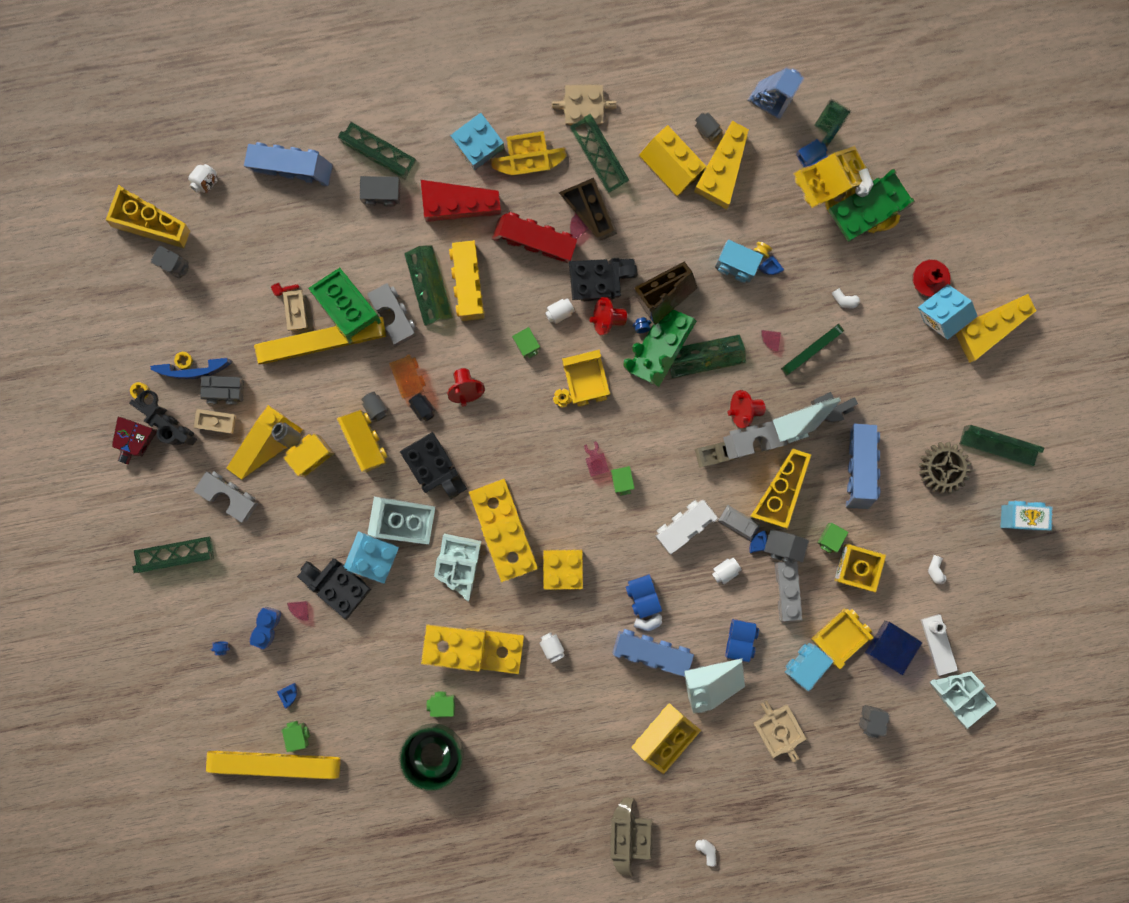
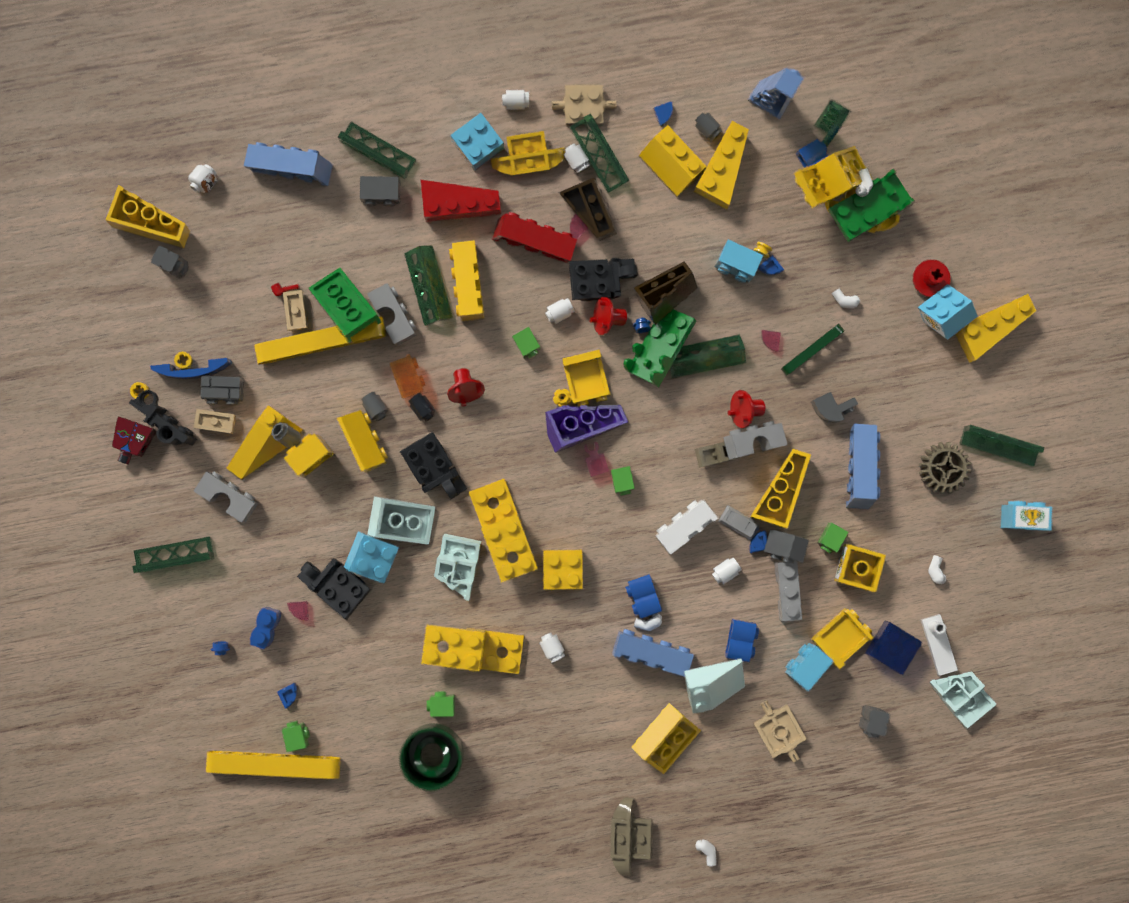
light aqua slope [773,397,841,443] -> none
none -> white brick [502,90,529,110]
none -> dark purple wedge [545,405,628,453]
none -> white brick [564,144,590,173]
none -> blue tile [653,101,673,127]

